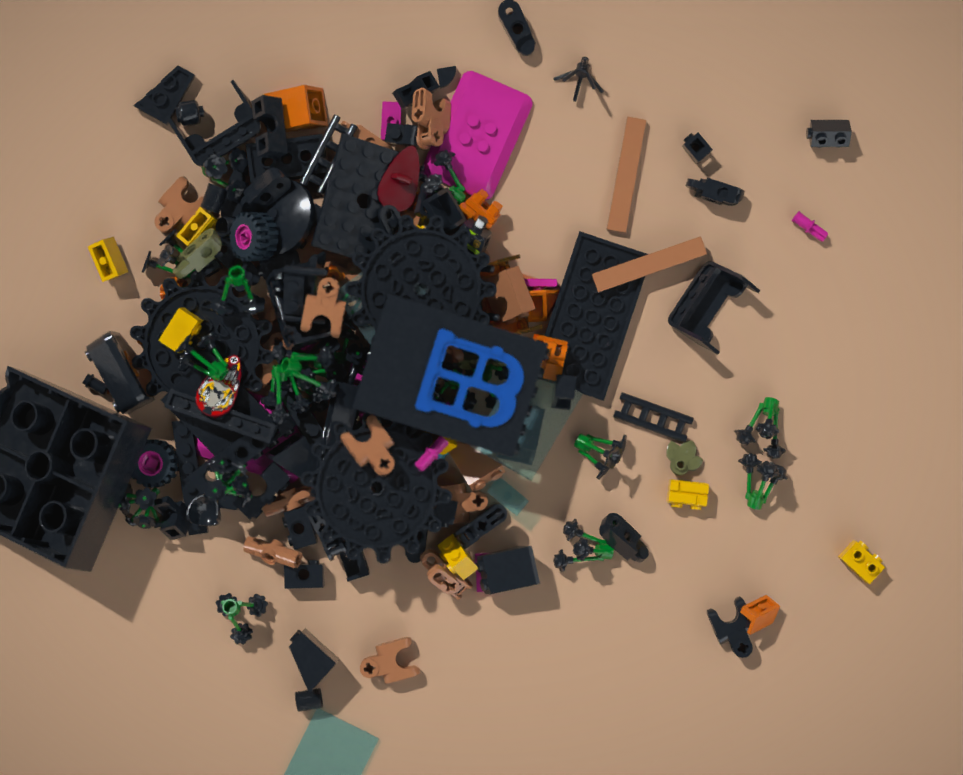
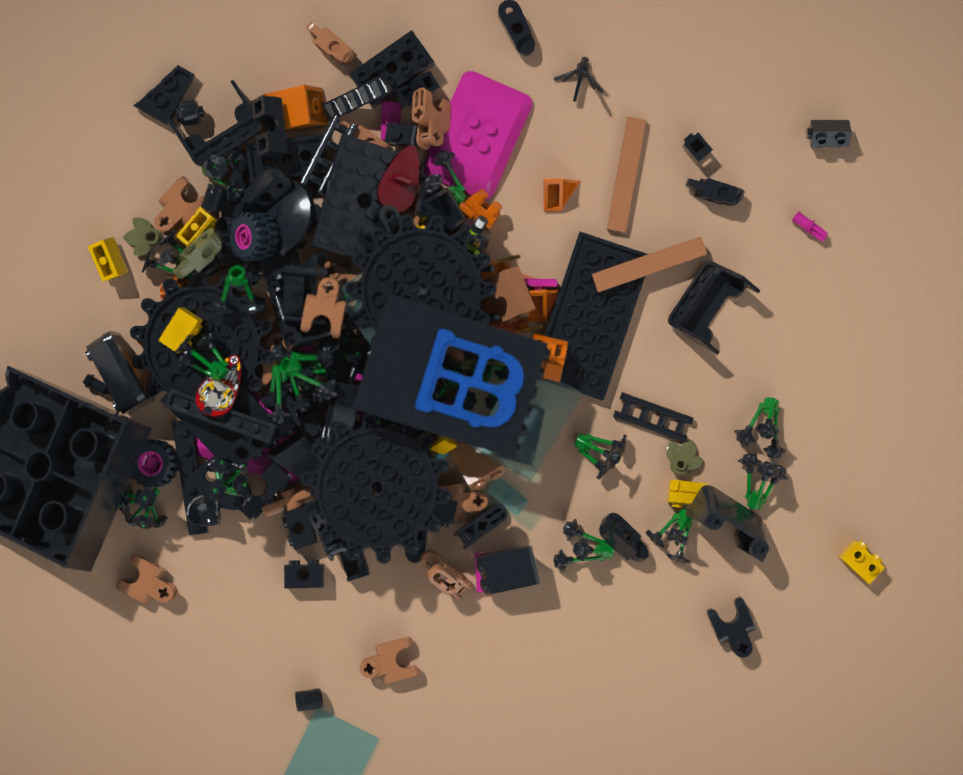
black brick [153,496,190,540] -> none
black plant [215,593,268,645] -> none
nougat piece [243,536,302,568] -> none
black slope [289,628,339,692] -> none
orange plate [324,265,345,288] -> none
nougat piece [341,414,394,476] -> none
dark pink axle [415,436,449,472] -> none
black tile [437,66,456,89] -> none
yellow brick [437,534,478,580] -> none
black panel [551,374,576,410] -> none
orange panel [740,595,780,635] -> none
none -> nougat piece [116,554,177,604]
none -> olive plate [123,218,162,256]
none -> nougat piece [306,21,357,65]
none -> tile [322,74,393,121]
none -> black brick [349,30,435,109]
none -> orange slope [543,179,581,212]
none -> plant [646,509,693,564]
none -> black windscreen [685,485,769,562]

